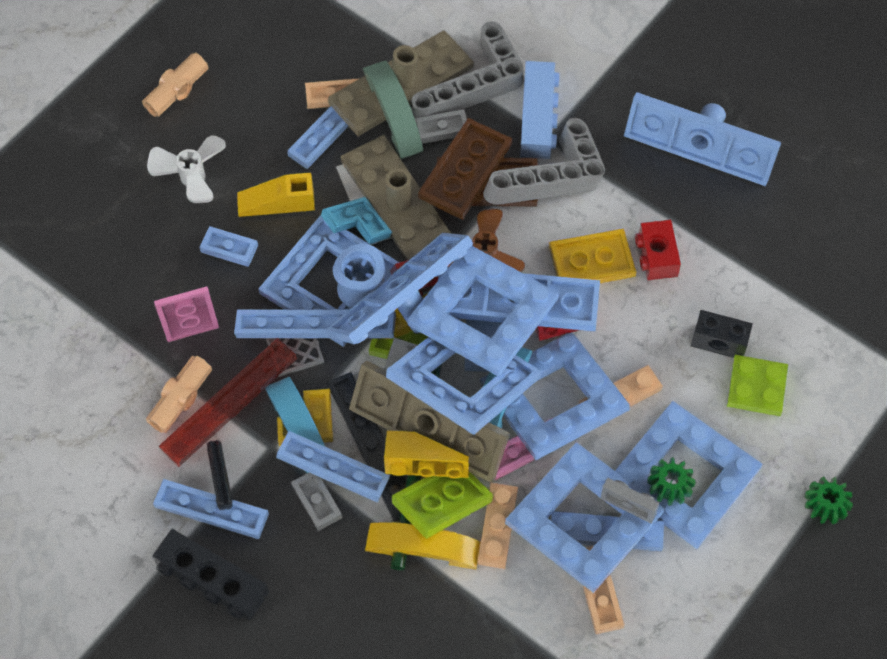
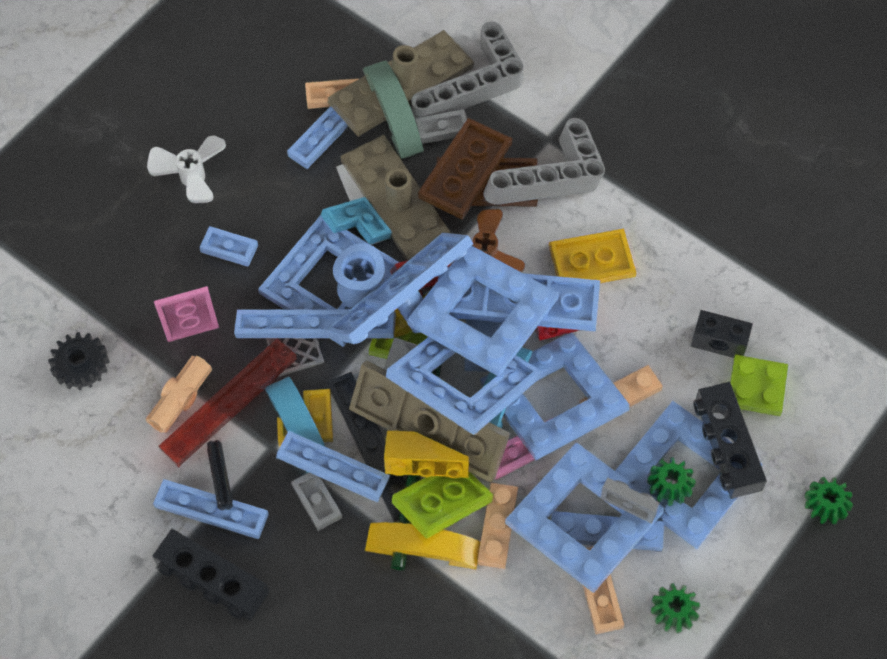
light nougat piece [142,53,209,117] -> none
yellow slope [237,173,315,217] -> none
light blue brick [520,61,559,159] -> none
light blue plate [624,92,781,186] -> none
red brick [635,220,681,281] -> none
none -> black gear [48,332,110,390]
none -> green gear [650,583,700,634]
none -> black brick [693,381,767,499]

